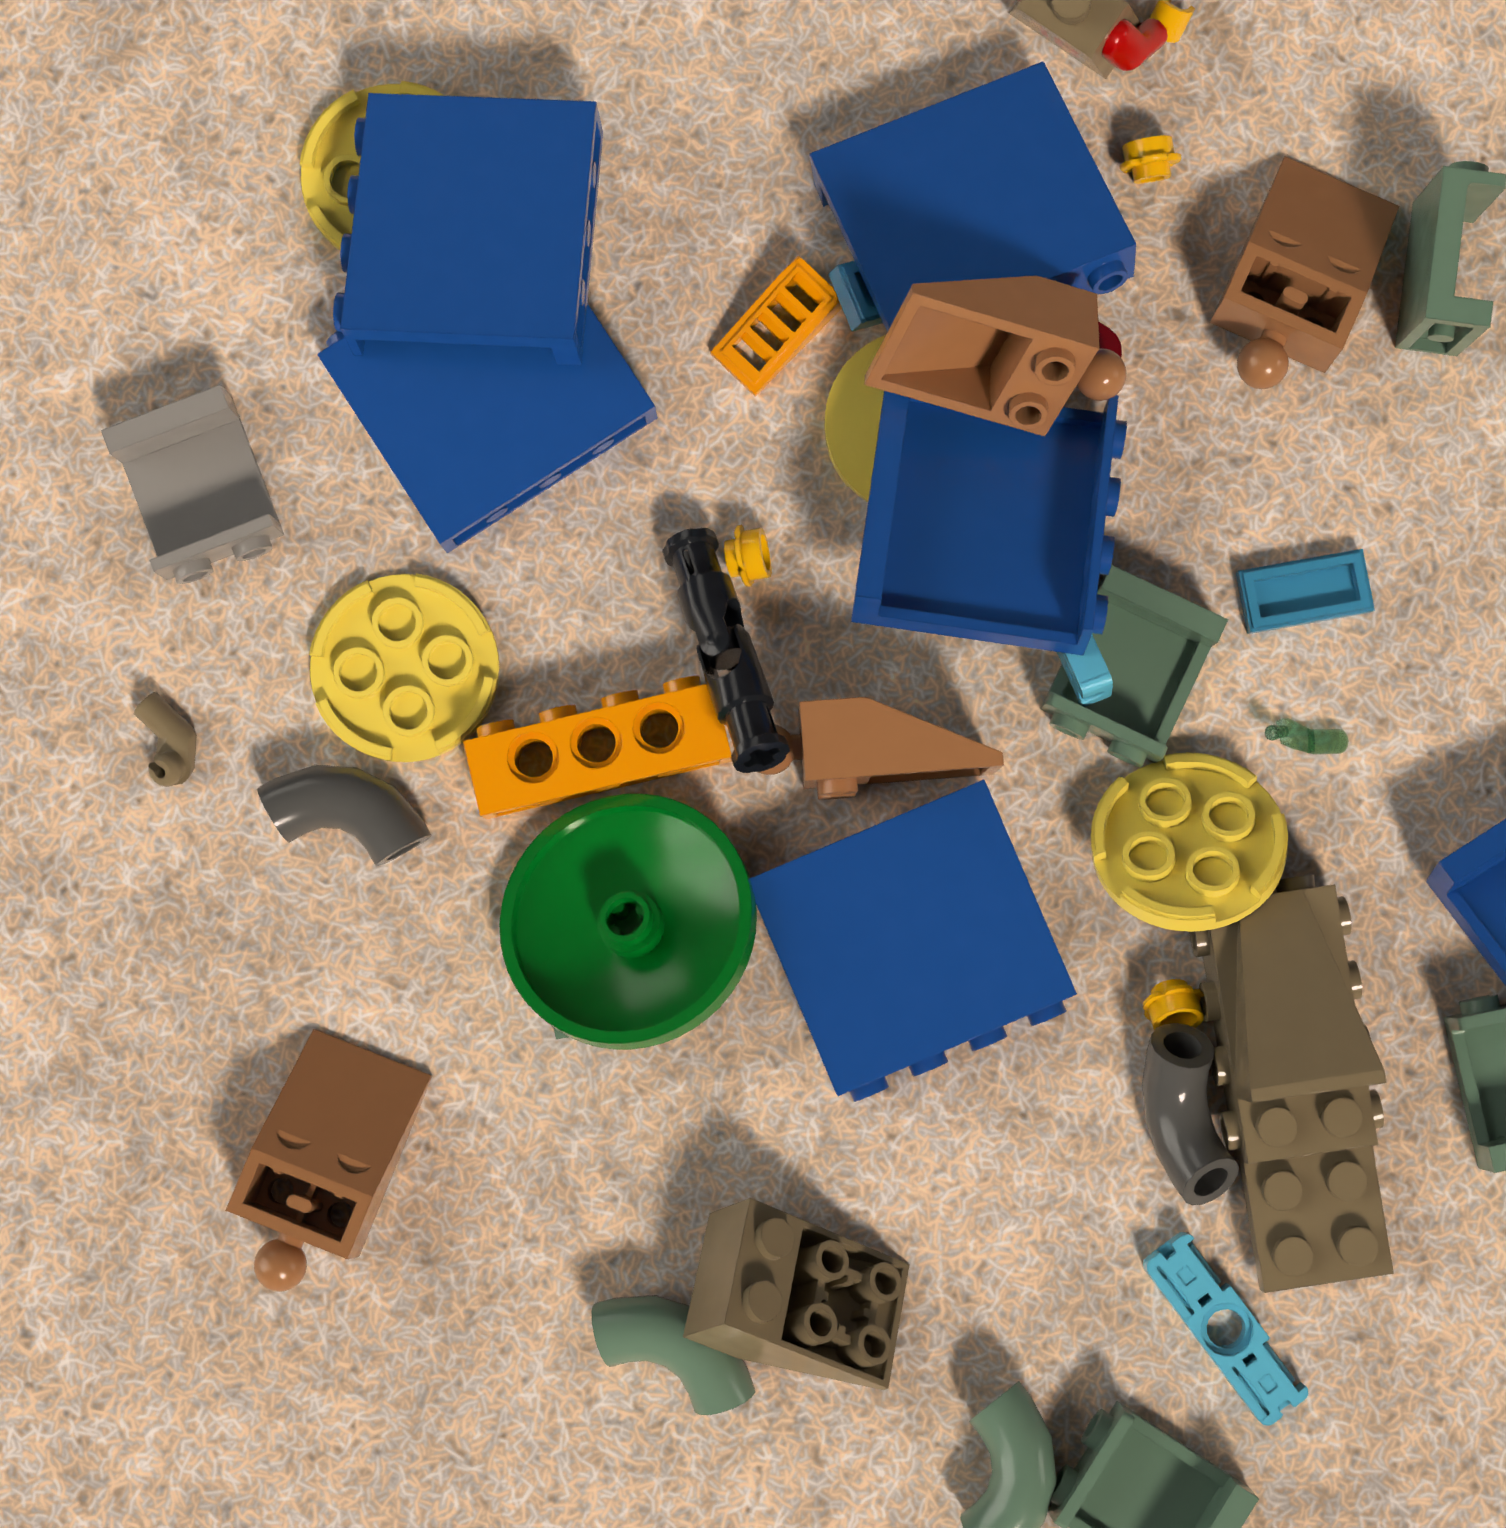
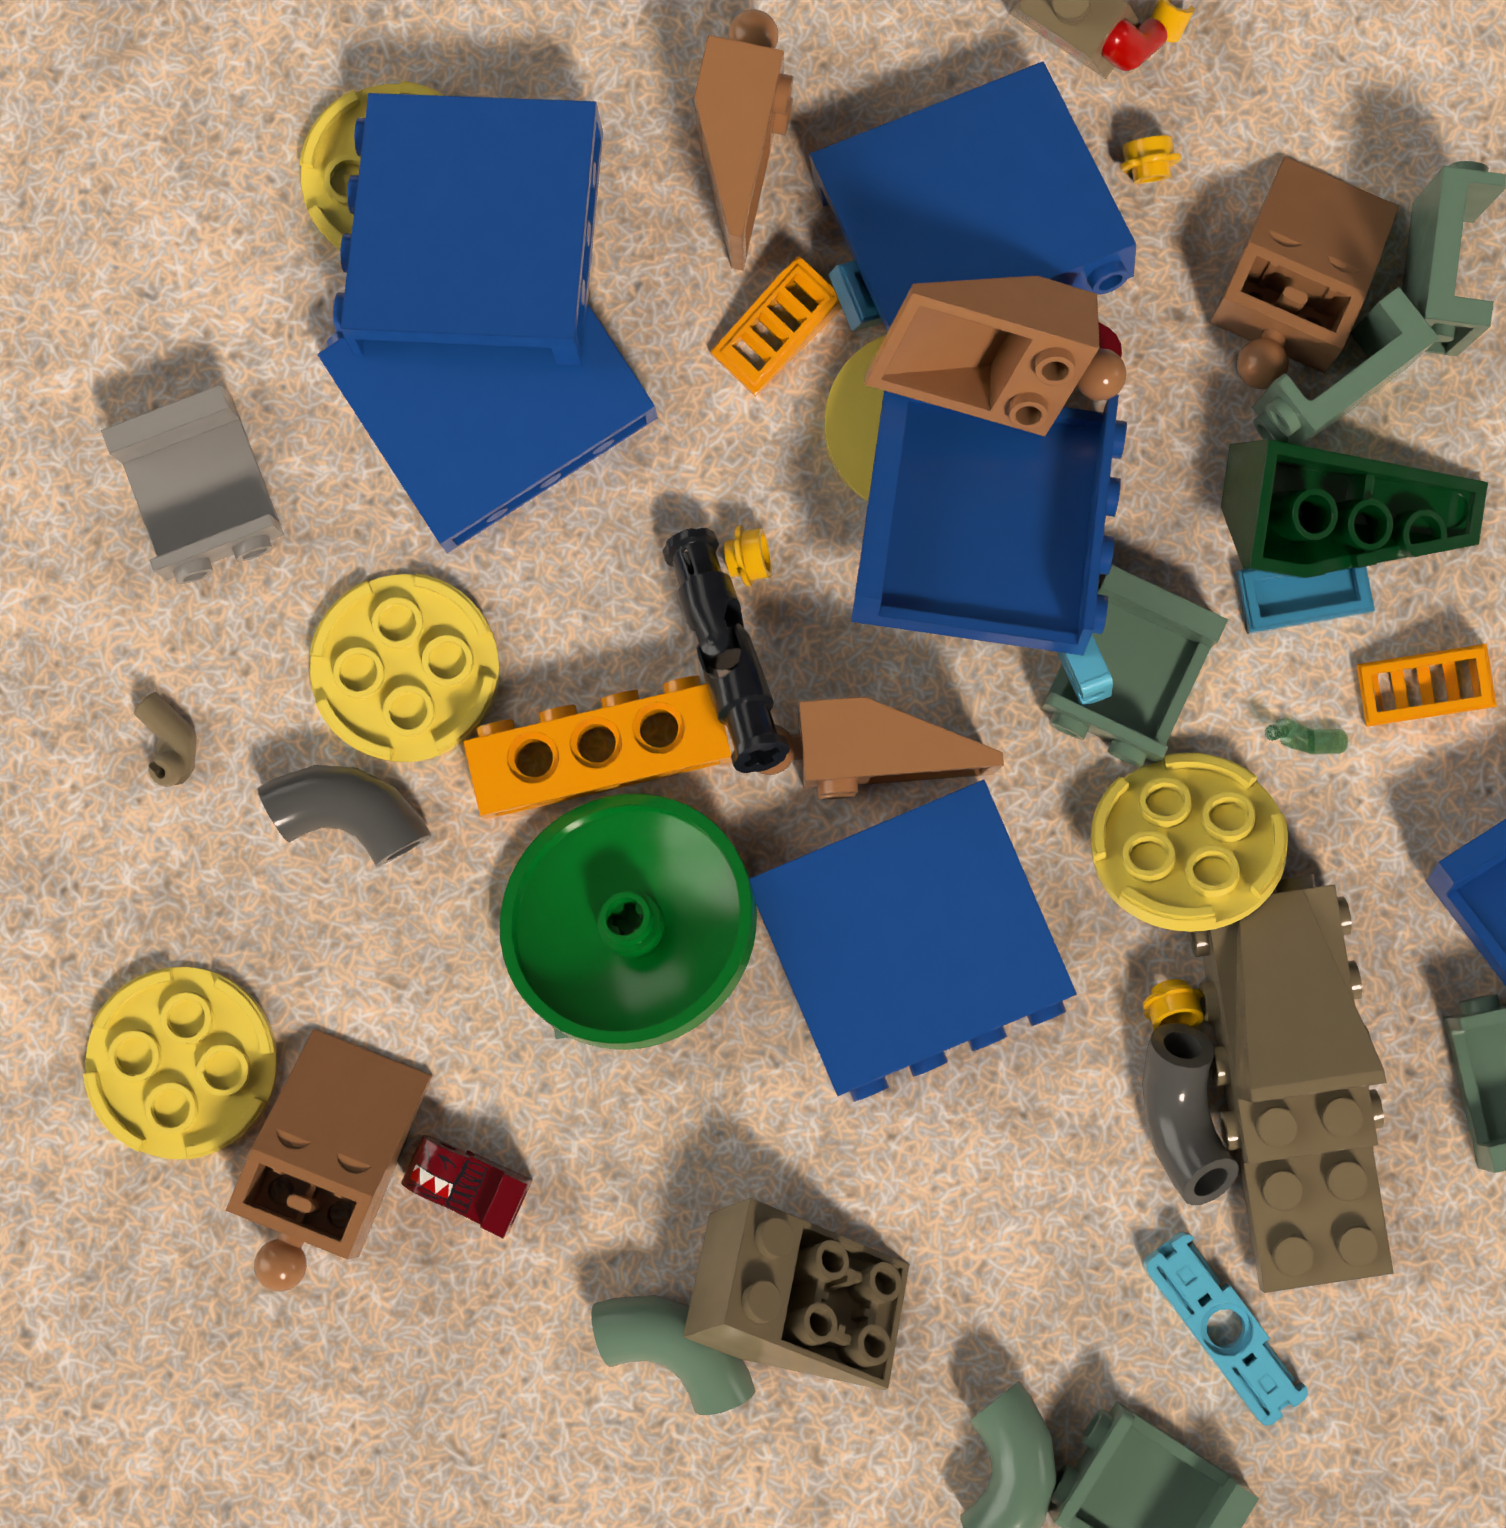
none -> light yellow tile [83,967,278,1160]
none -> dark red leg [401,1135,533,1239]
none -> medium nougat slope [694,9,794,271]
none -> dark green wedge [1221,439,1488,578]
none -> sand green panel [1251,287,1439,446]
none -> light orange slope [1357,643,1497,727]

